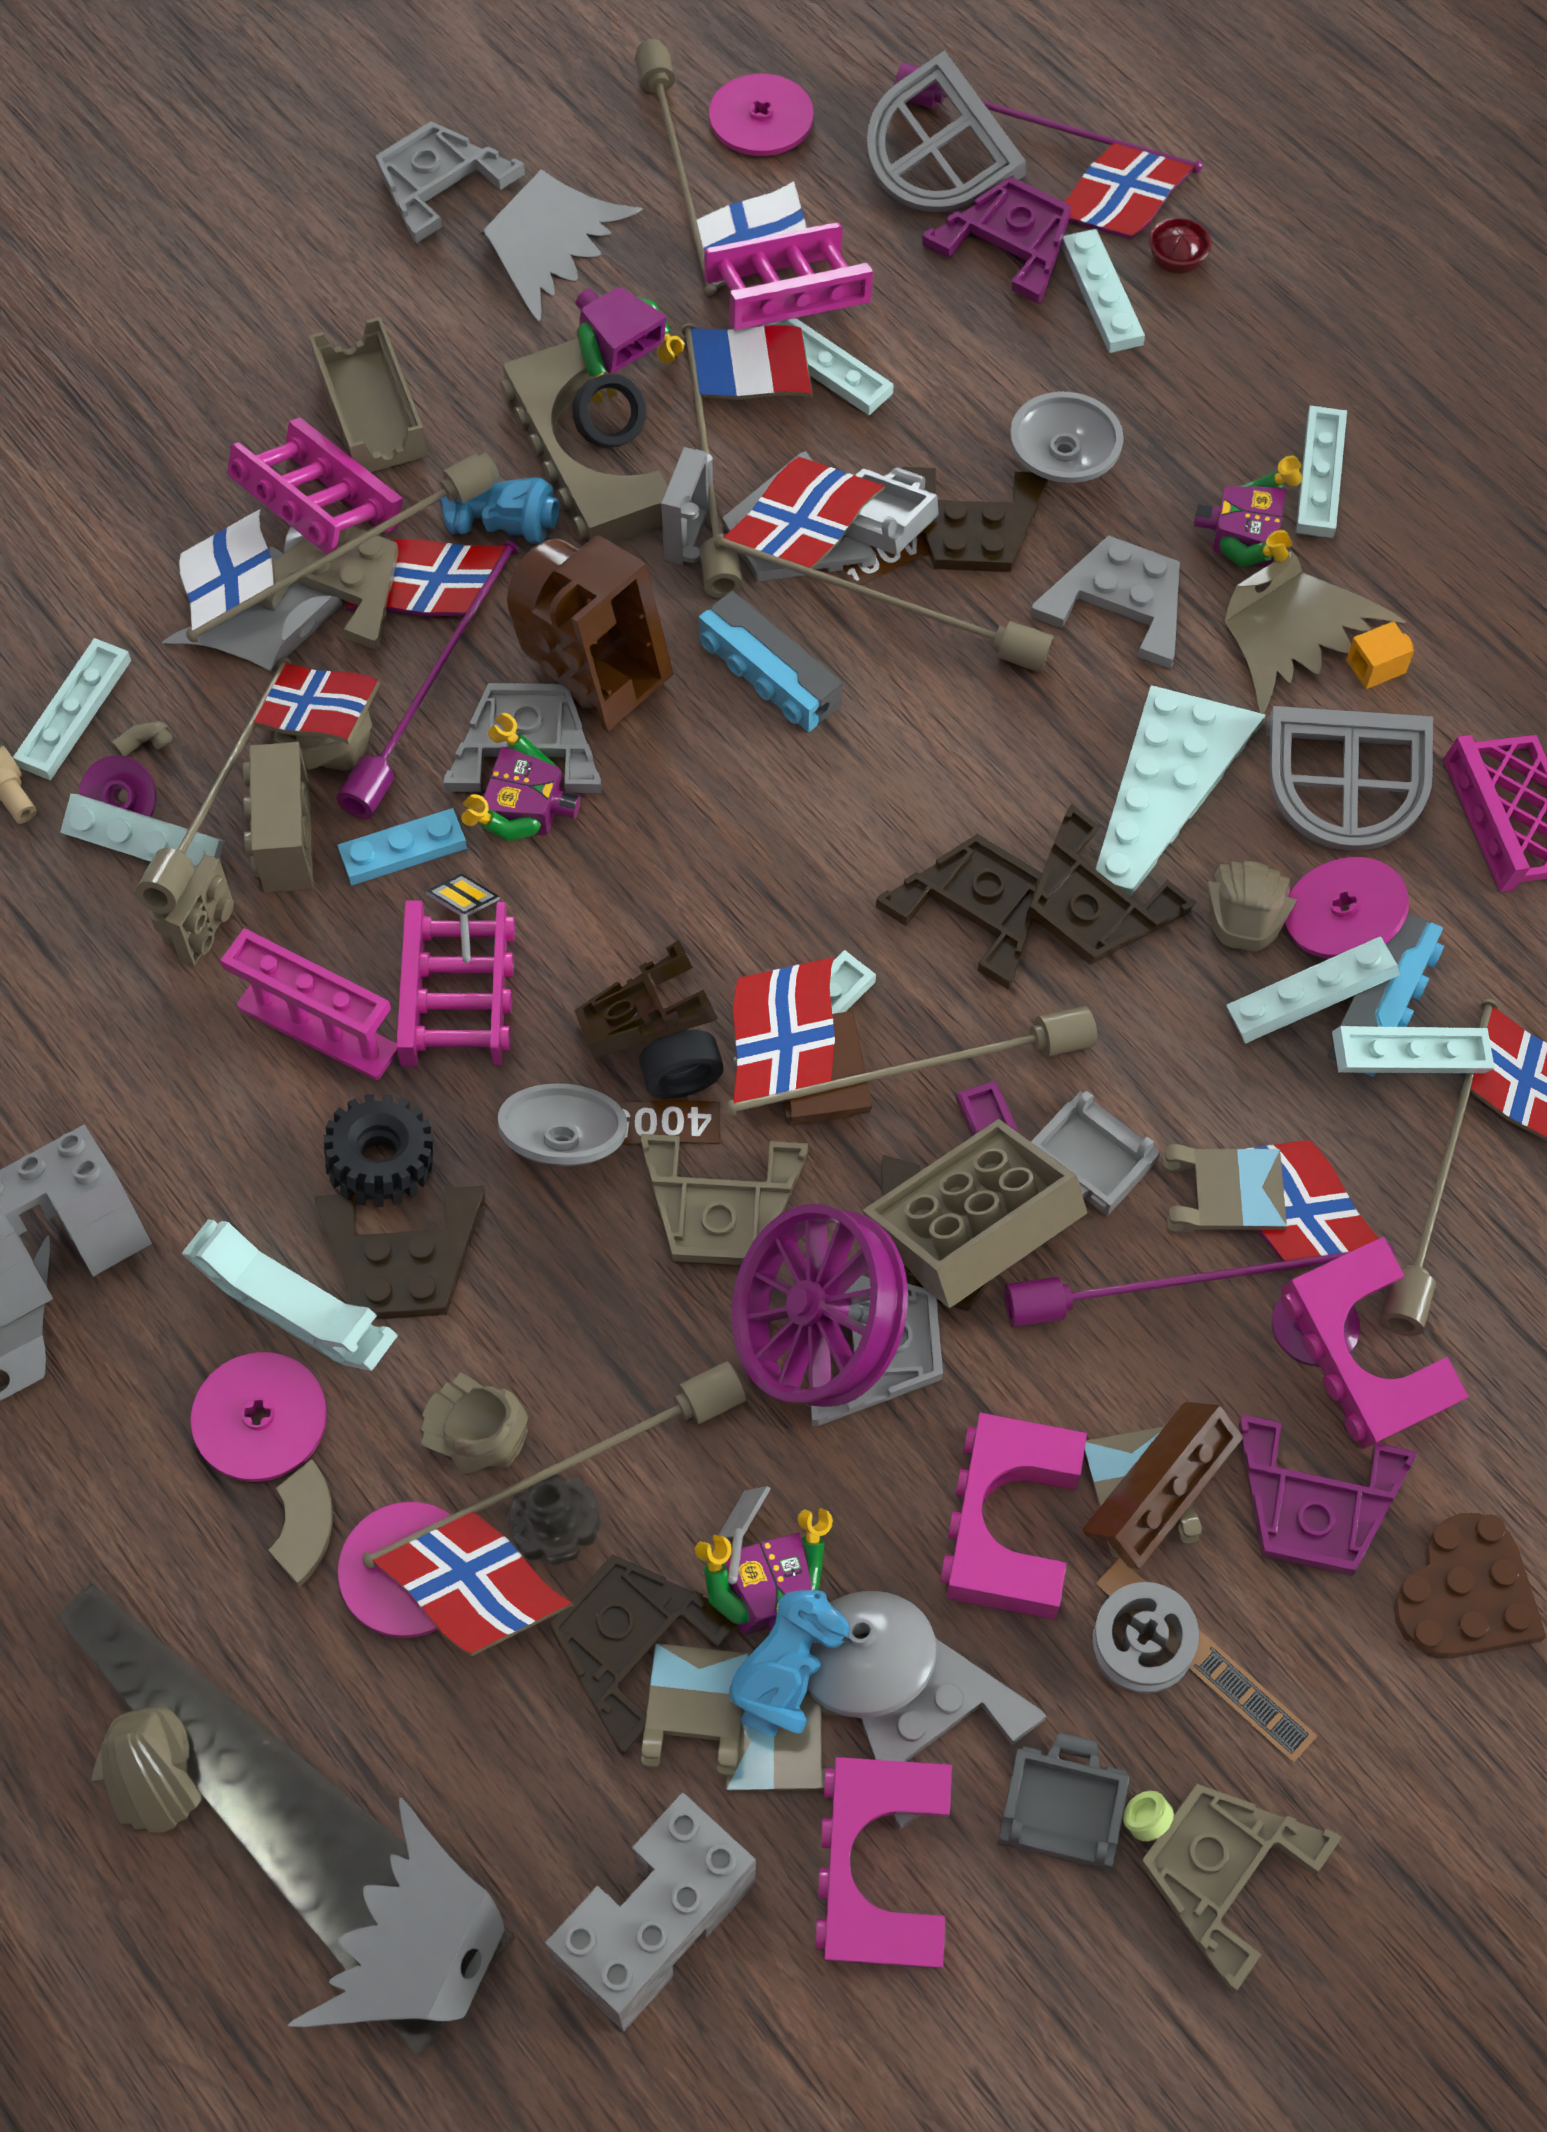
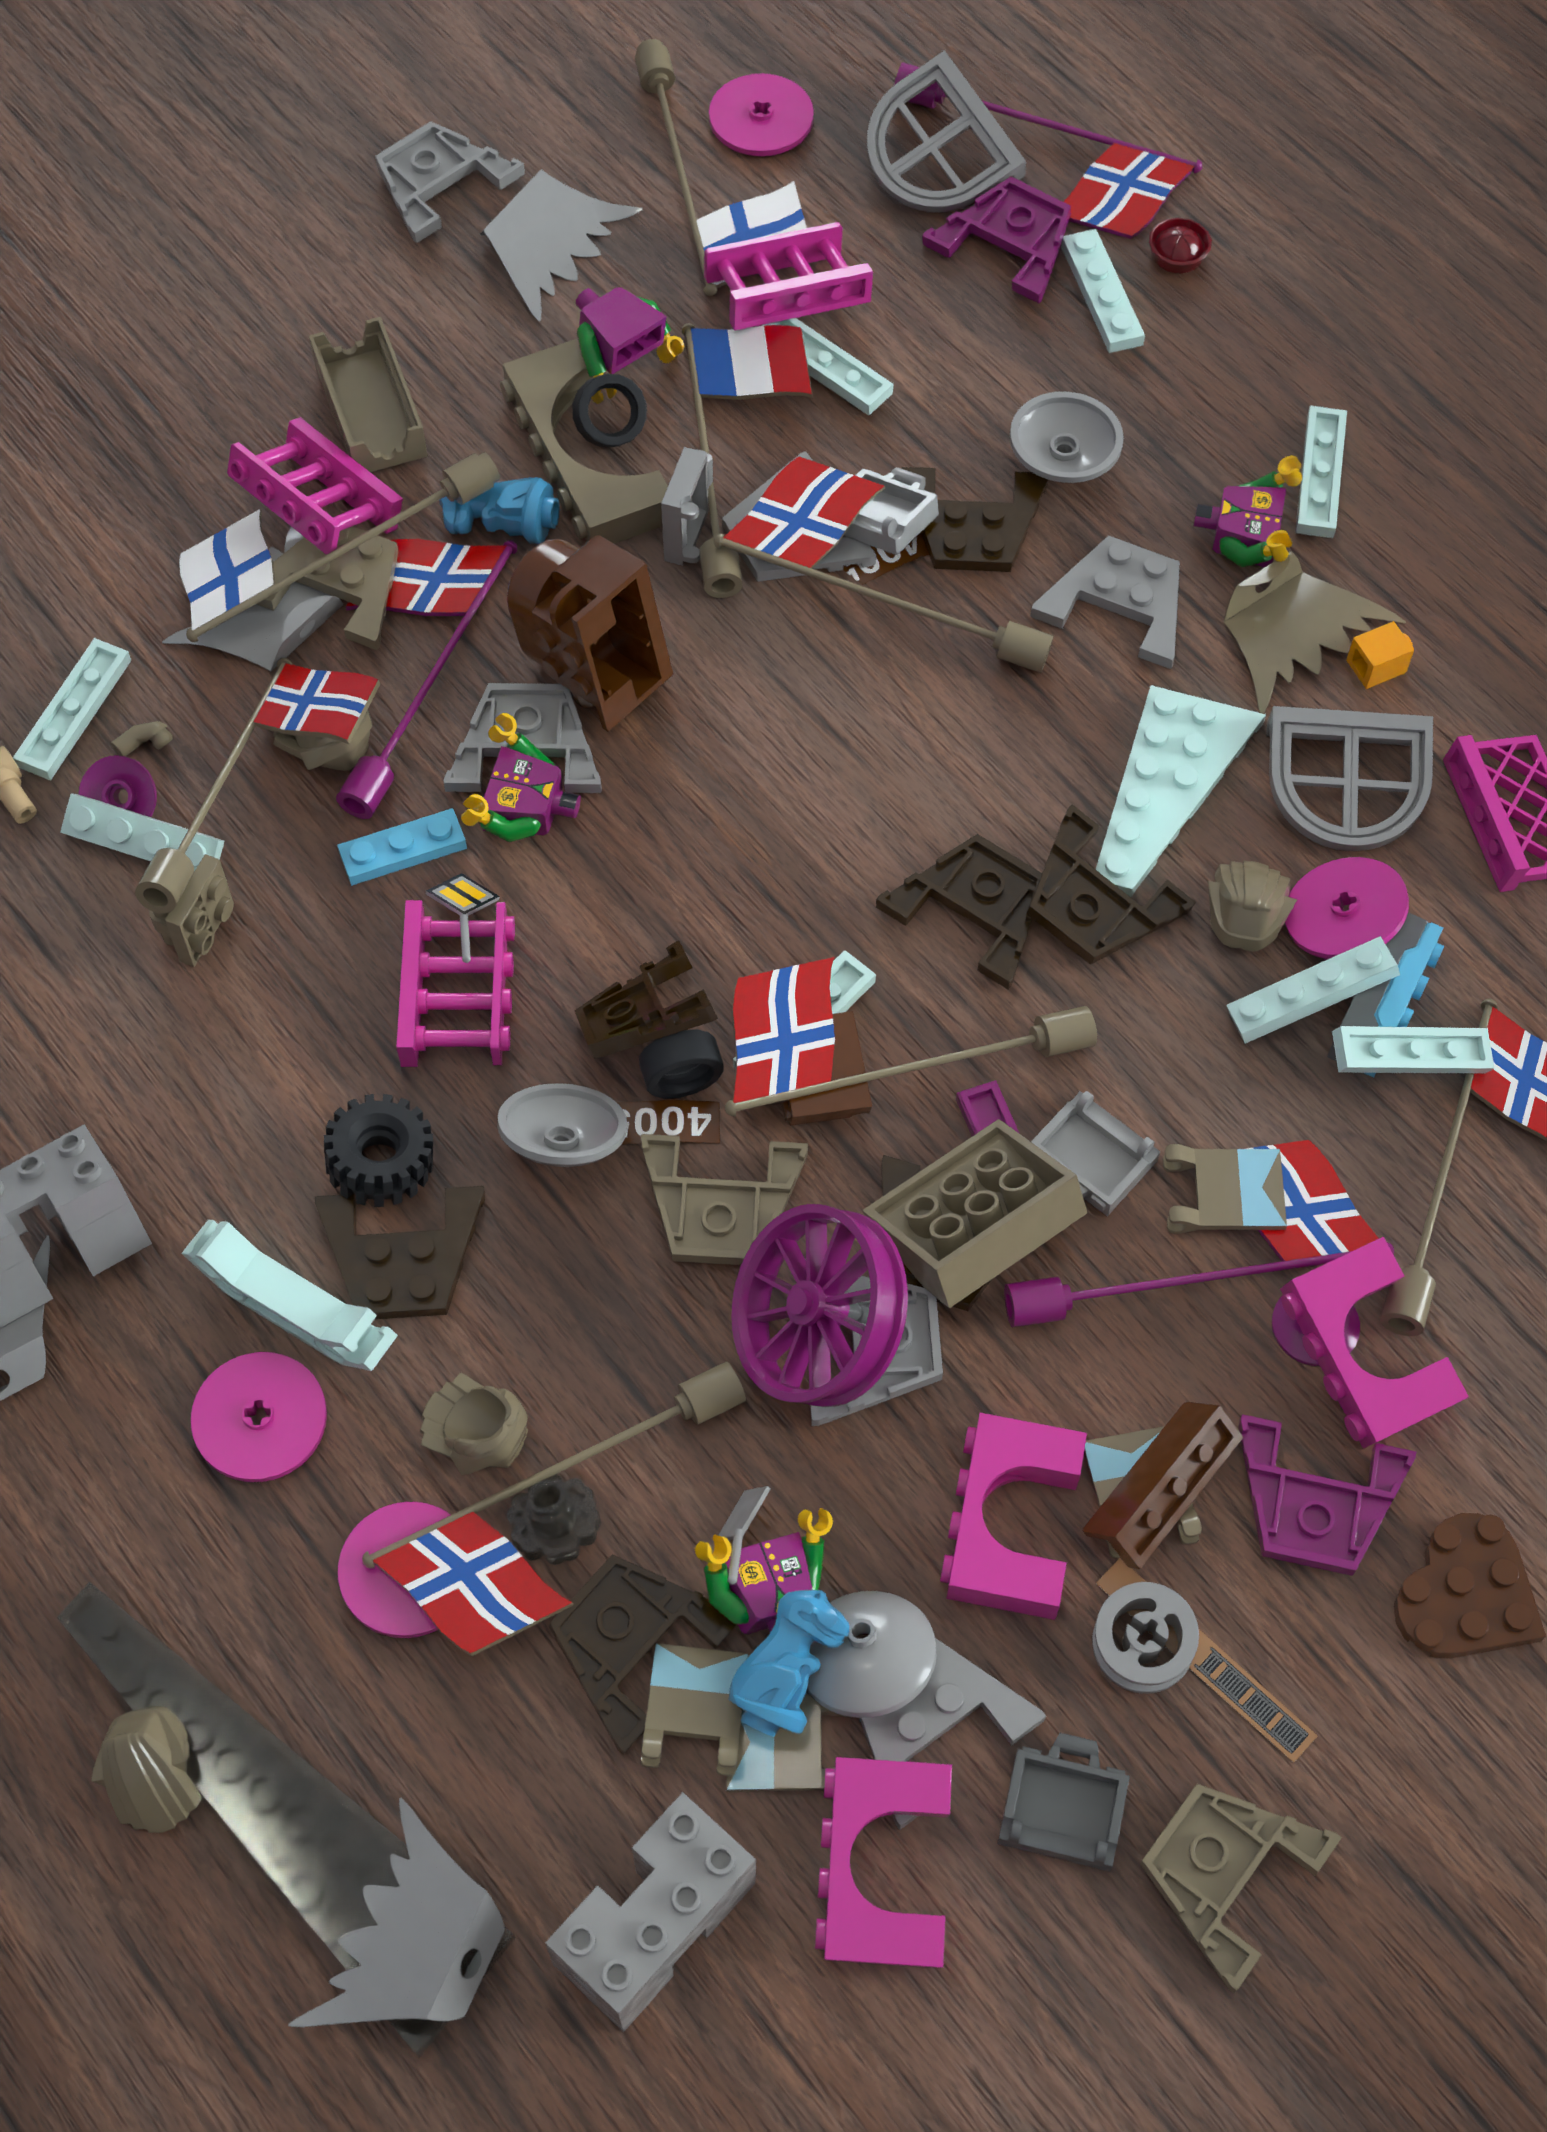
dark pink fence [220,928,398,1080] -> none
dark tan brick [243,742,313,893] -> none
dark tan tile [268,1459,333,1588] -> none
piece [699,590,843,733] -> none
yellowish green tile [1123,1791,1174,1841] -> none

